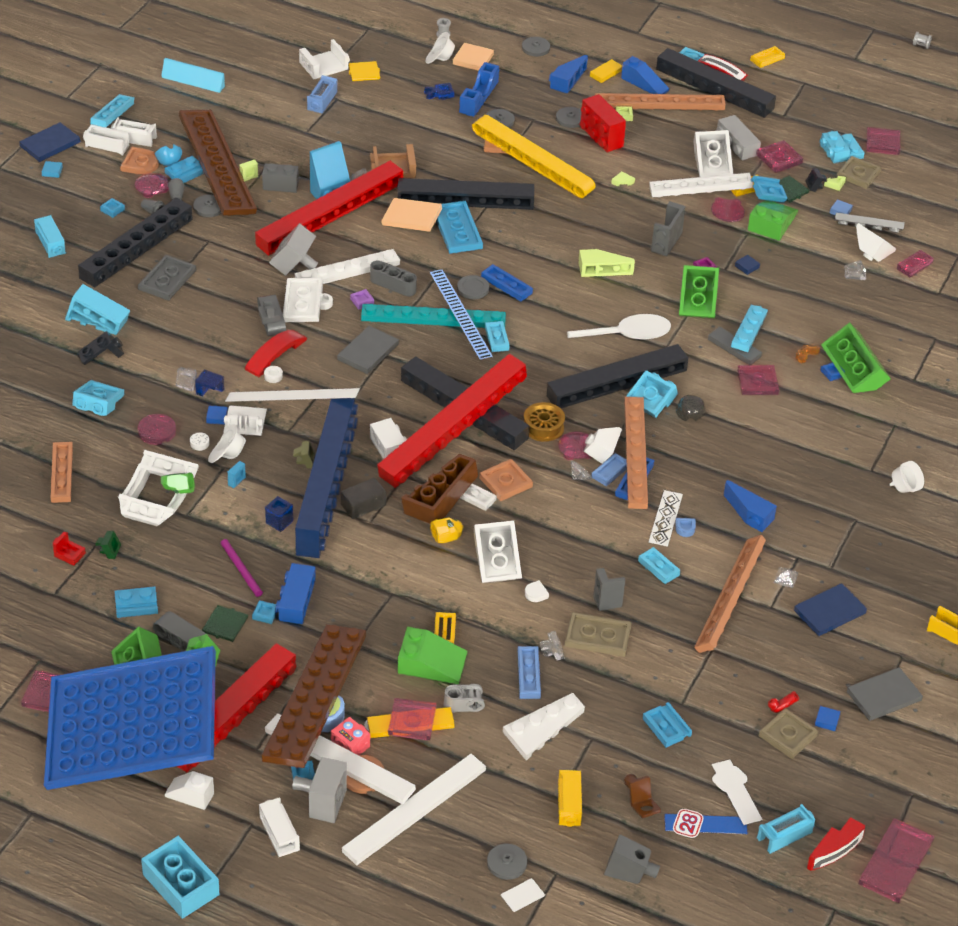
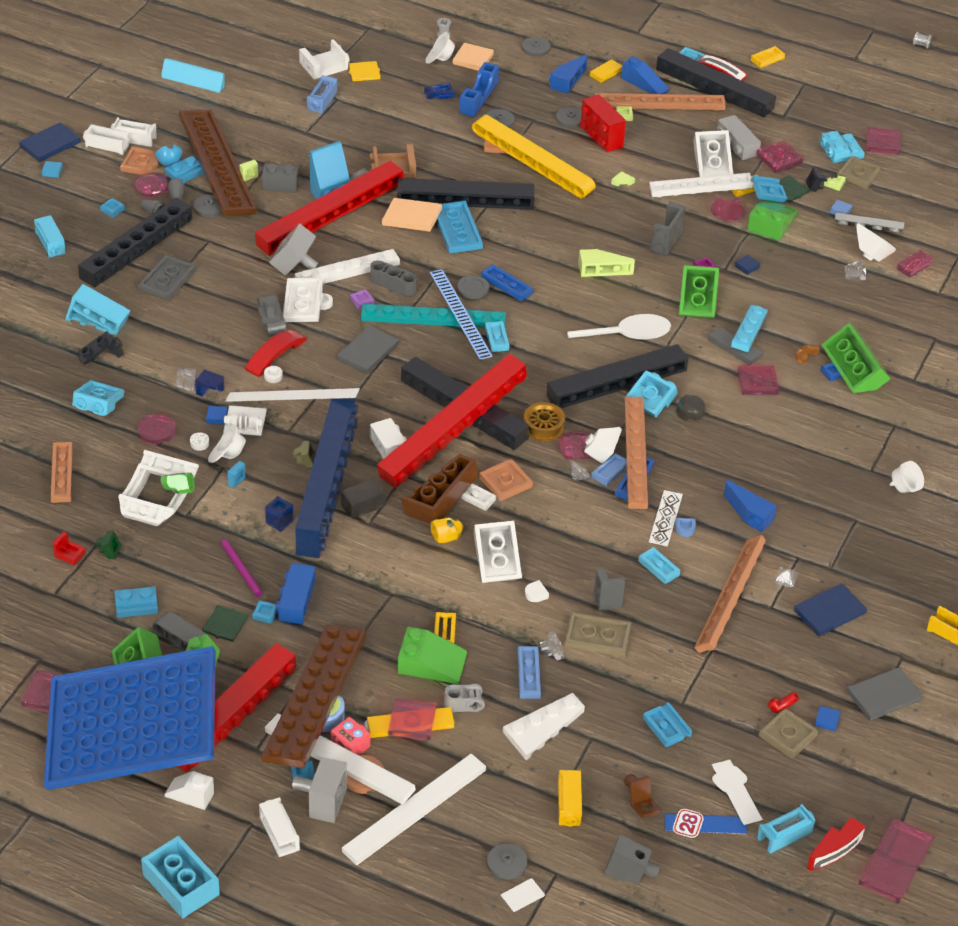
medium azure plate [91,94,134,127] -> none

